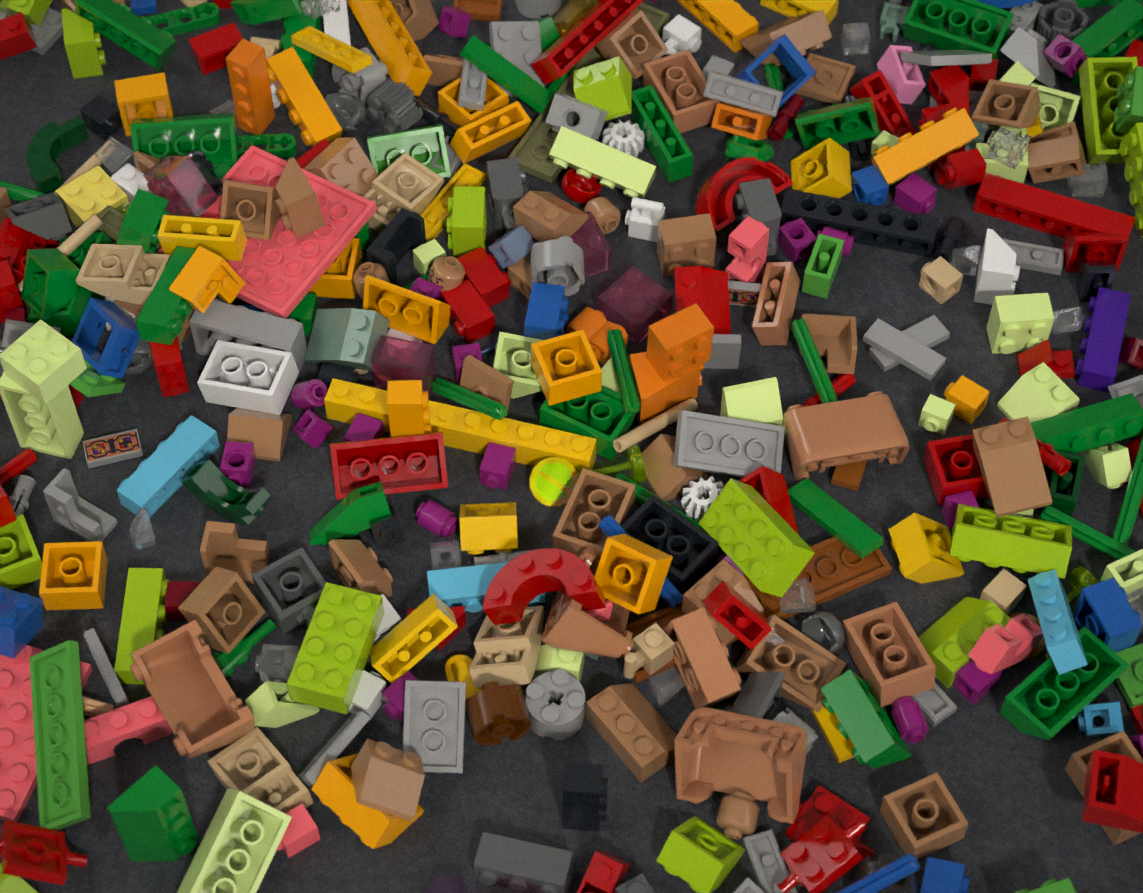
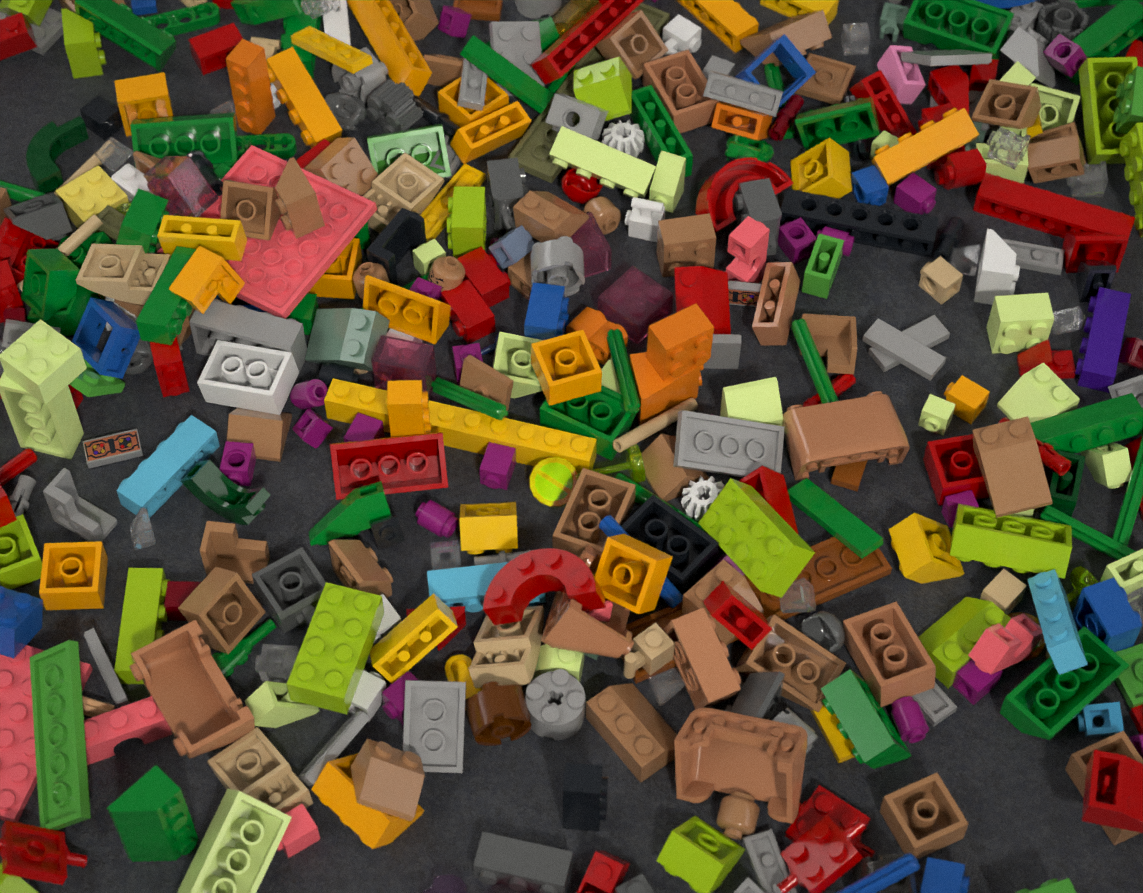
none -> yellowish green slope [649,151,686,213]

